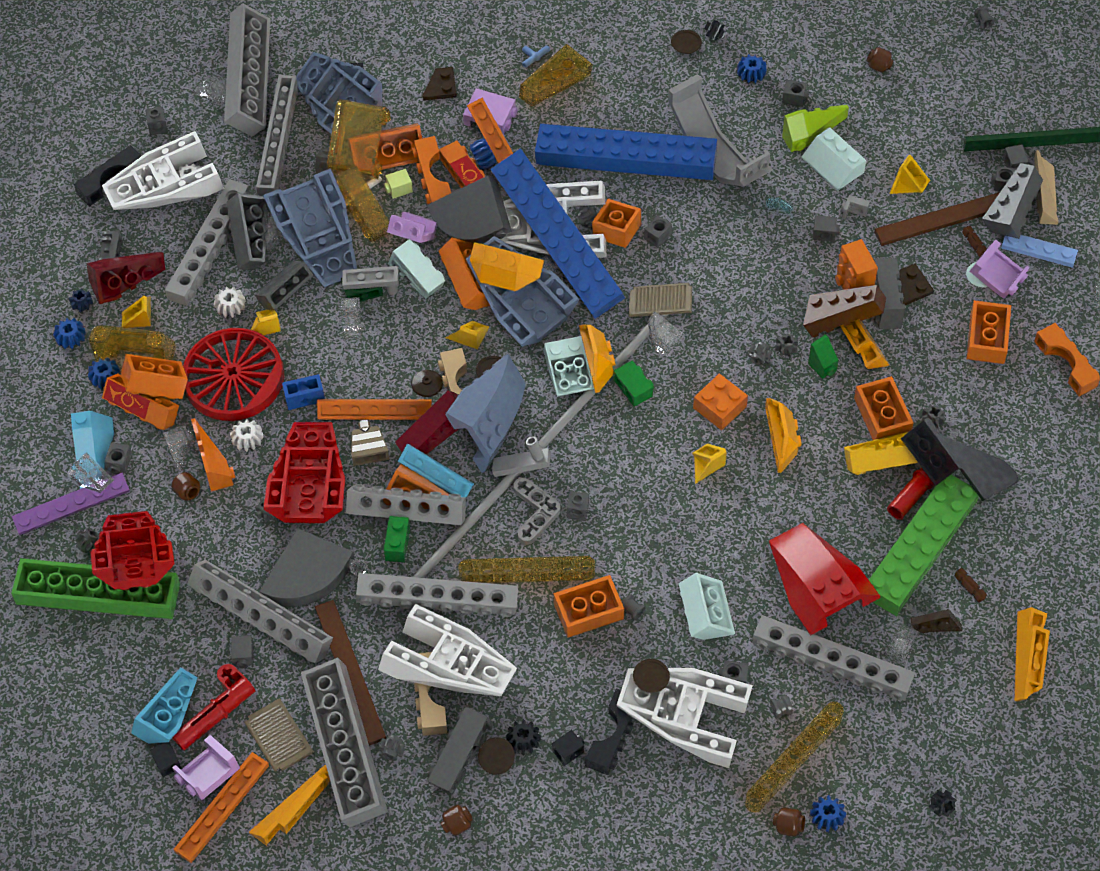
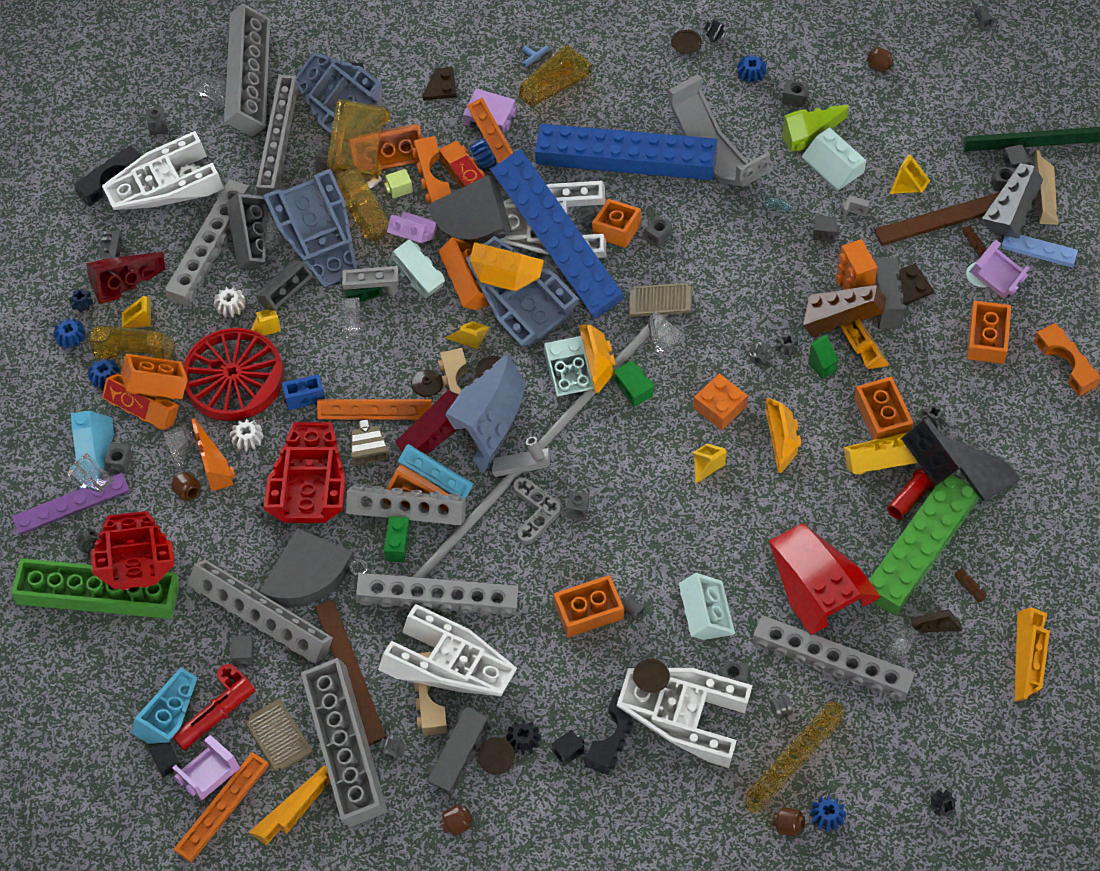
clear yellow beam [458,556,595,583] -> none

